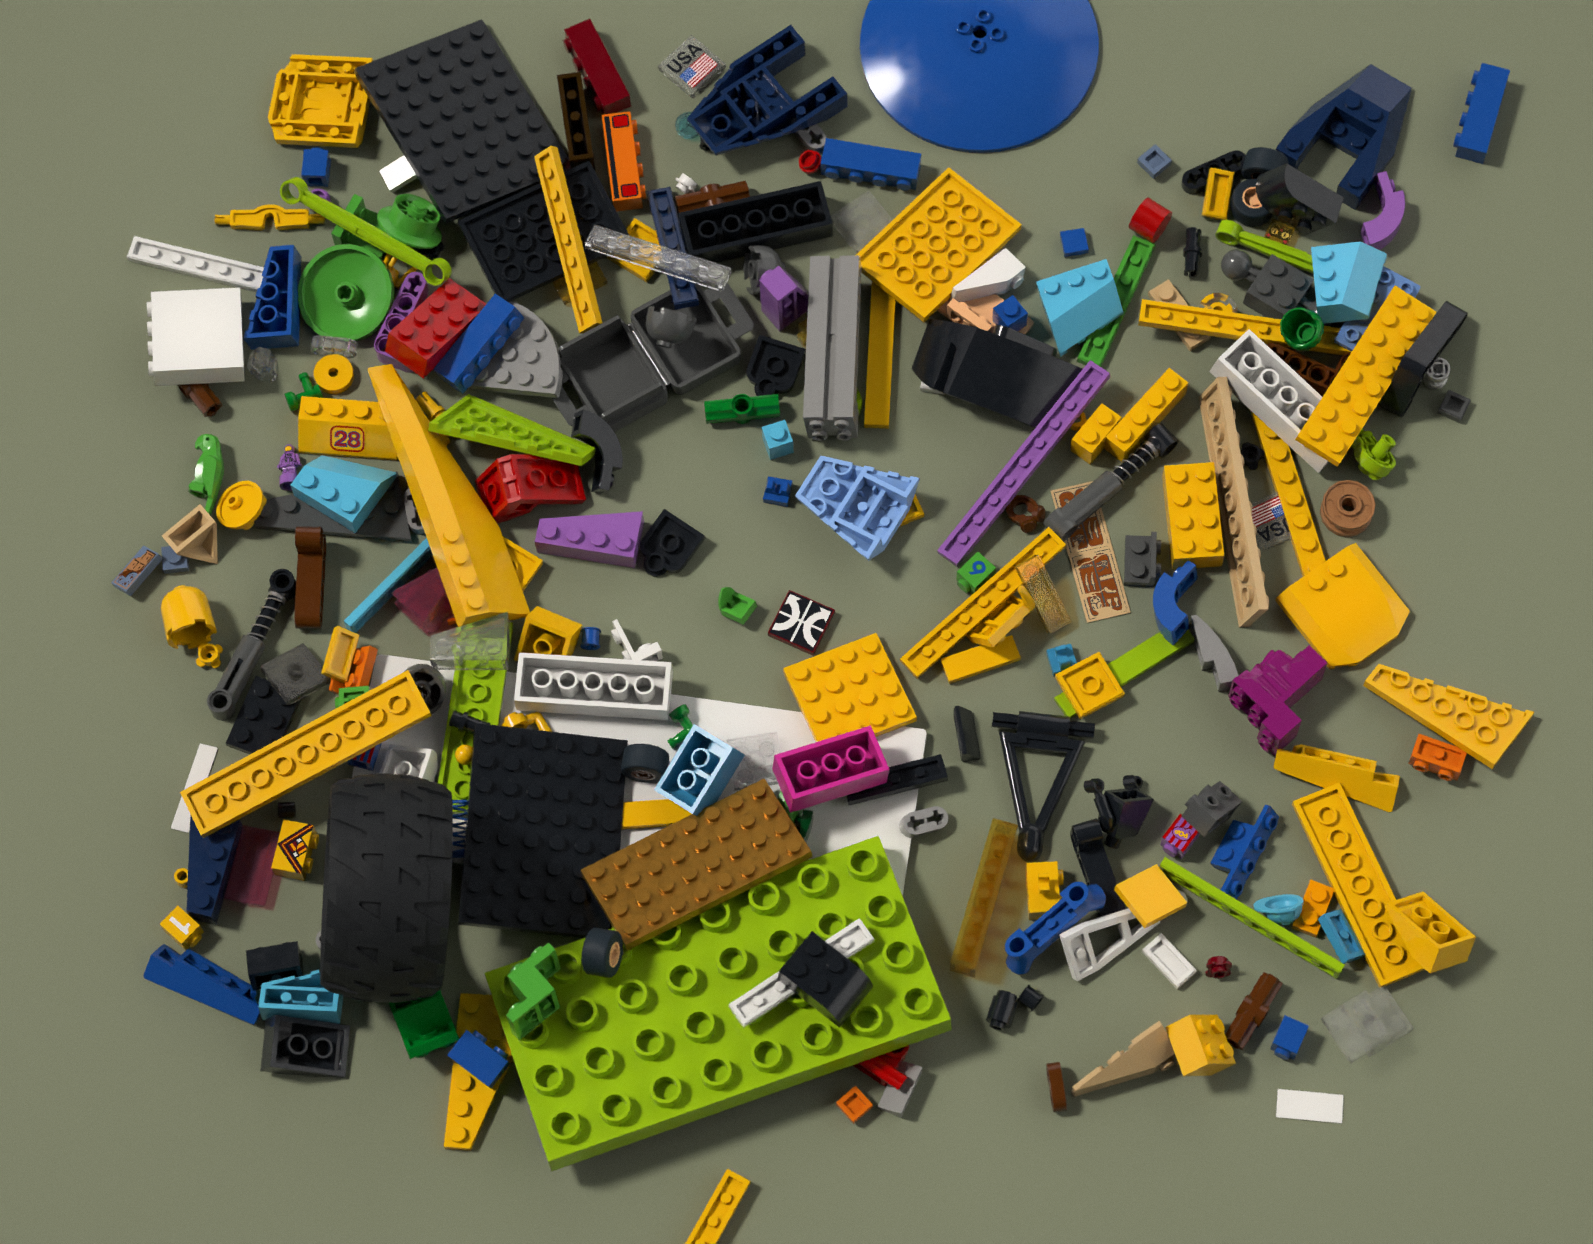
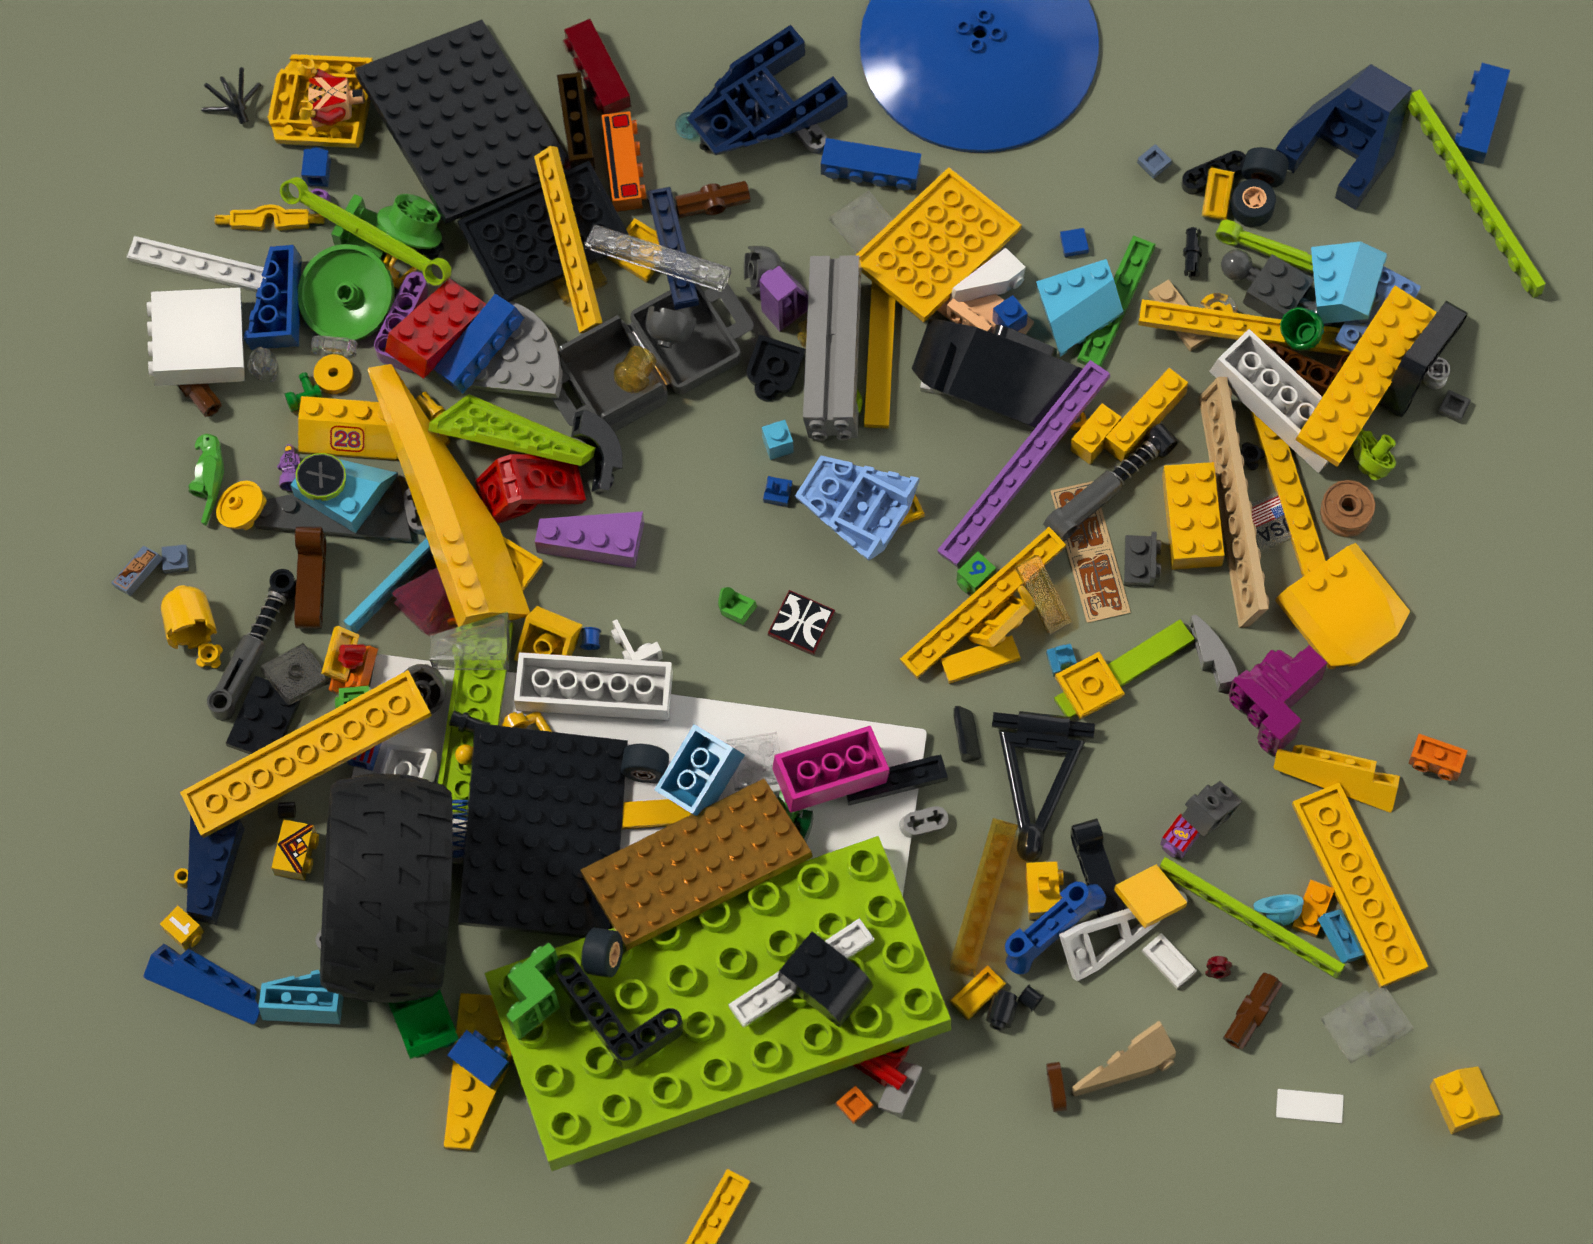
tan slope [162,504,218,564] -> none
white sticker [171,743,218,833] -> none
clear pink piece [224,825,280,907] -> none
black brick [246,941,304,990] -> none
black slope [260,1015,350,1078] -> none
white tile [380,156,417,193] -> none
black plate [640,509,705,577] -> none
clear tile [658,35,726,99] -> none
green piece [667,704,693,749] -> none
white plate [675,173,698,194] -> none
black brick [679,181,833,268] -> none
green piece [704,394,780,424] -> none
yellow plate [783,633,917,742] -> none
red plate [799,150,822,174] -> none
reddish brown piece [1006,495,1046,533] -> none
black torso [1084,775,1154,849] -> none
red piece [1129,197,1172,243] -> none
blue arch [1153,560,1198,646] -> none
yellow brick [1165,1015,1236,1076] -> none
blue bracket [1210,805,1279,900] -> none
black brick [1256,164,1344,234] -> none
clear yellow tile [1264,219,1295,245] -> none
blue brick [1270,1015,1309,1060] -> none
medium lavender arch [1360,171,1405,250] -> none
yellow wing [1363,664,1534,769] -> none
yellow slope [1385,892,1476,974] -> none
none -> black plant [202,67,261,125]
none -> black tile [296,453,346,501]
none -> torso [298,57,365,128]
none -> red plate [338,644,366,669]
none -> black beam [555,957,684,1069]
none -> clear yellow piece [614,346,657,394]
none -> yellow tile [950,965,1006,1021]
none -> lime plate [1408,89,1546,298]
none -> yellow slope [1429,1066,1500,1134]

